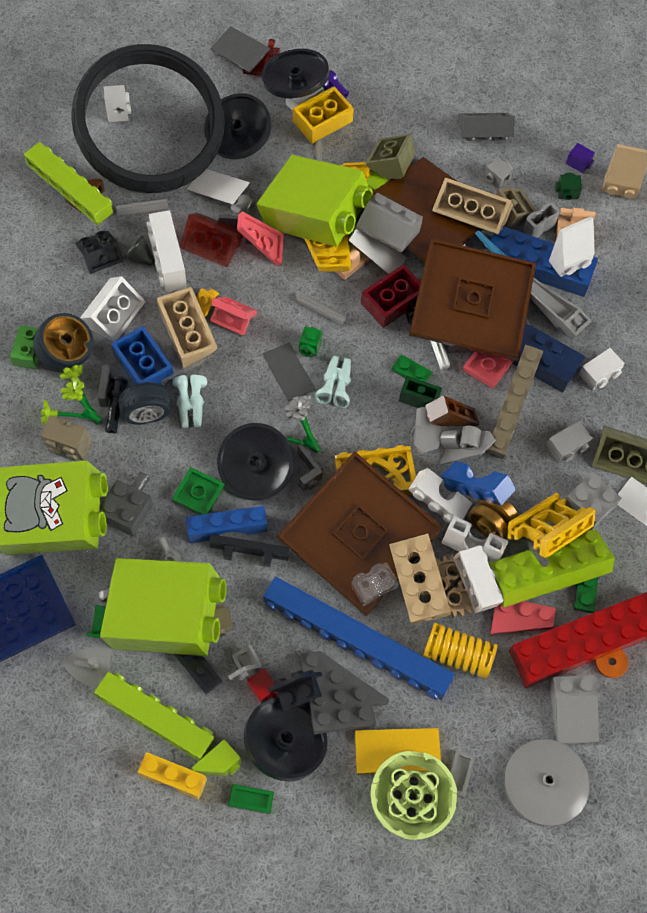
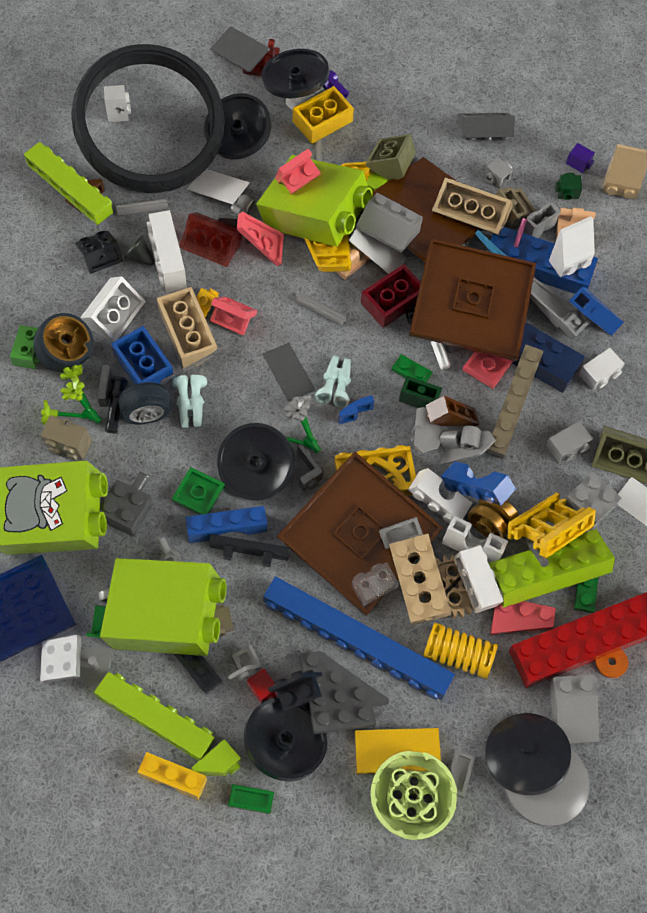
green brick [299,326,323,357] -> none
none -> tile [40,635,81,683]
none -> coral bracket [275,149,321,195]
none -> blue slope [338,395,374,424]
none -> light grey tile [379,517,423,549]
none -> black dish [485,713,571,796]
none -> bright pink piece [513,217,527,248]
none -> blue slope [569,286,624,336]

